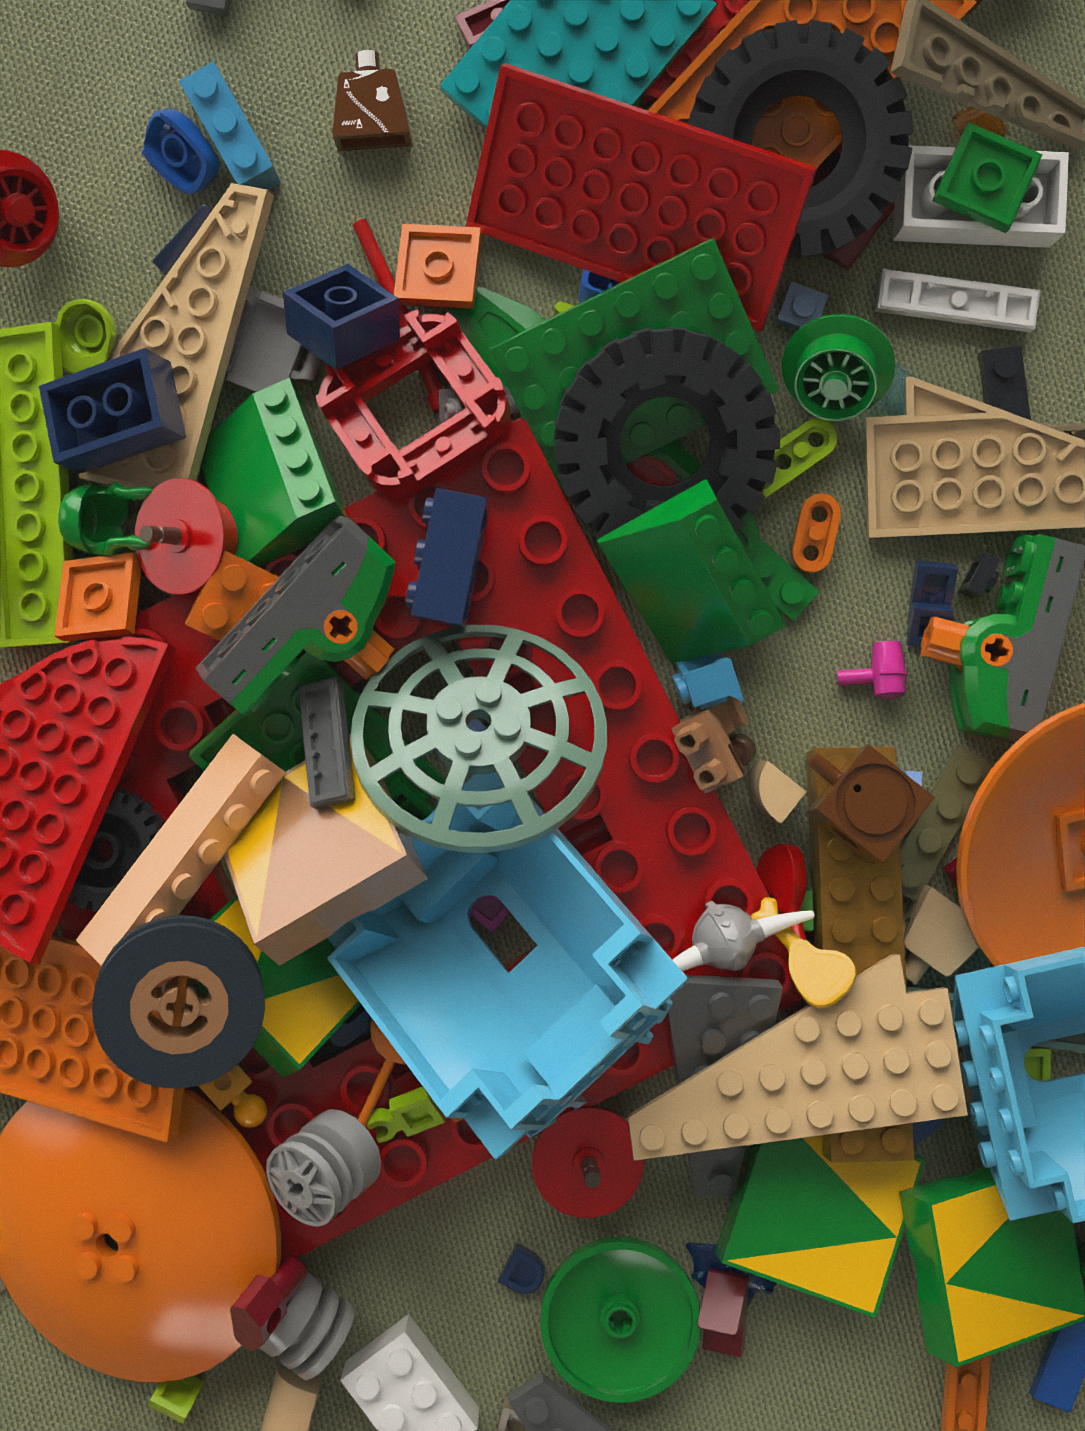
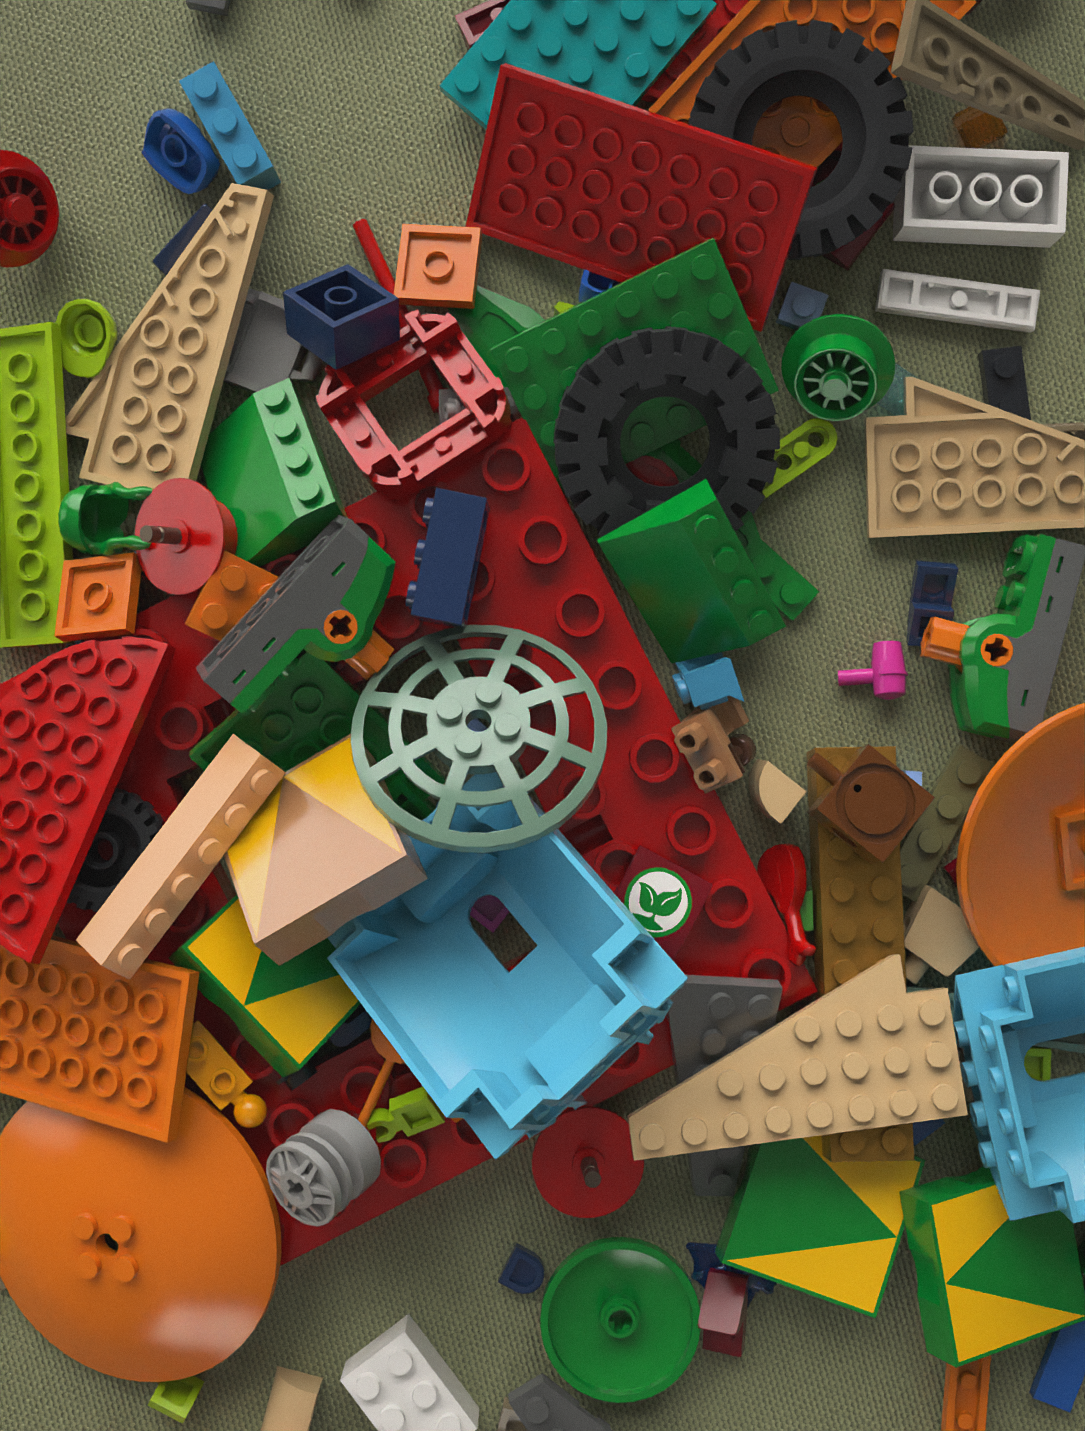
dark blue brick [39,347,186,473] -> none
black wheel [92,915,265,1089] -> none
dark red piece [230,1257,308,1351] -> none
light grey wheel [258,1273,355,1381] -> none
dark grey plate [298,676,355,809] -> none
reddish brown torso [333,50,412,151] -> none
light grey helmet [672,901,815,972] -> none
yellow piece [751,897,856,1008] -> none
orange plate [790,493,841,573] -> none
green tile [932,122,1043,233] -> none
black plate [958,553,1000,599] -> none
none -> black plate [276,1055,318,1091]
none -> slope [613,845,713,960]

